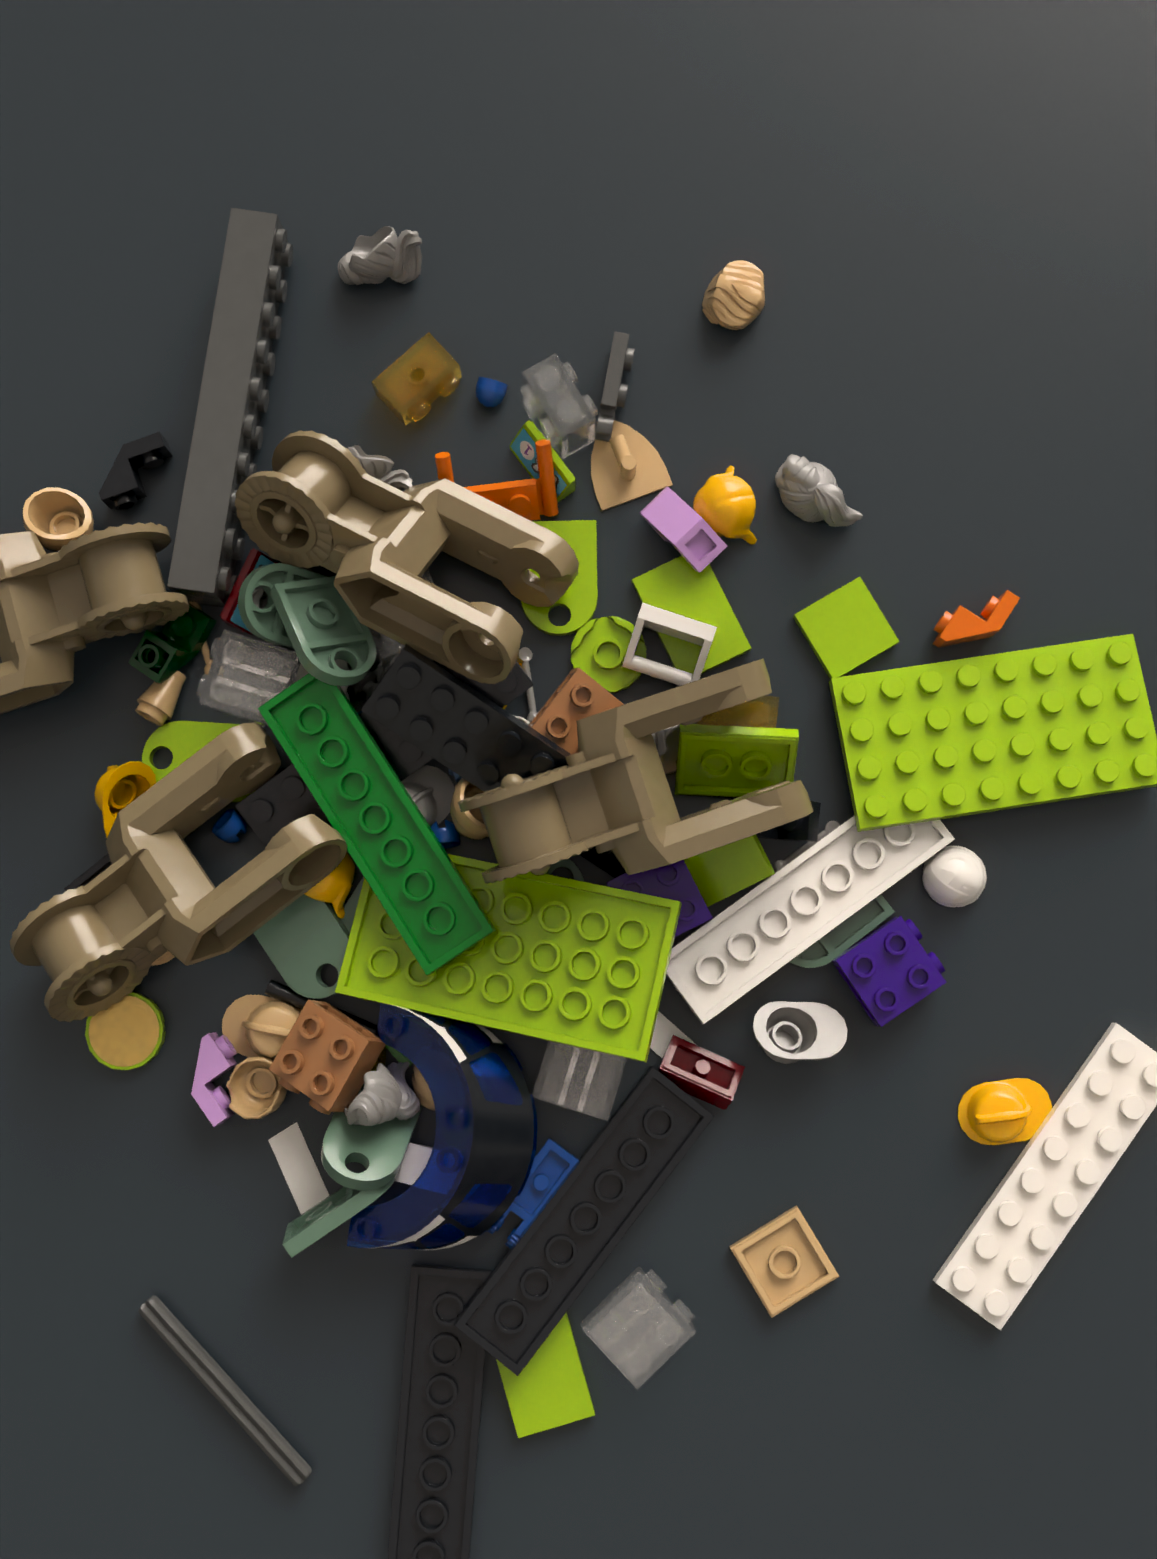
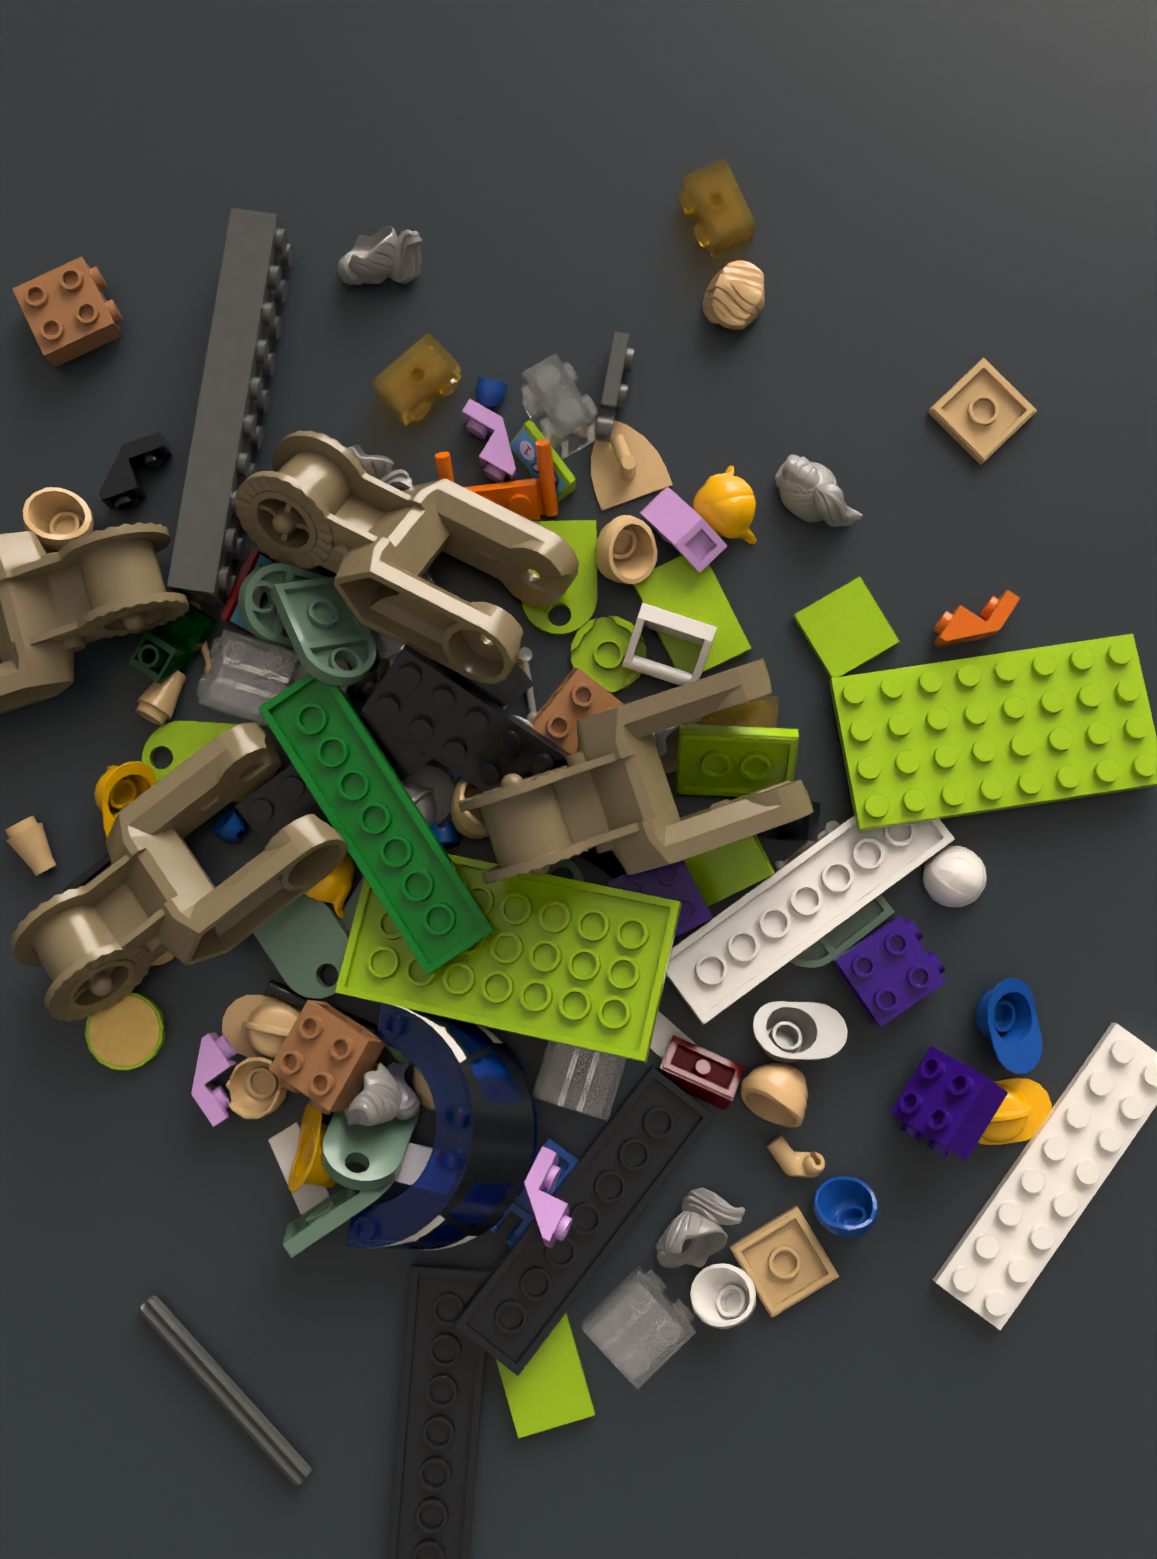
none -> tan cone [5,815,57,876]
none -> medium nougat brick [12,256,123,368]
none -> yellow piece [288,1100,336,1192]
none -> lavender slope [462,398,517,483]
none -> lavender slope [524,1146,573,1249]
none -> tan hat [595,515,658,584]
none -> light grey hair [655,1187,746,1269]
none -> clear yellow brick [679,158,757,257]
none -> white piece [690,1263,756,1329]
none -> tan hat [741,1063,808,1127]
none -> tan arm [766,1135,825,1178]
none -> blue piece [813,1176,879,1239]
none -> dark purple brick [890,1046,1008,1161]
none -> tan tile [928,357,1037,465]
none -> blue piece [975,978,1043,1074]

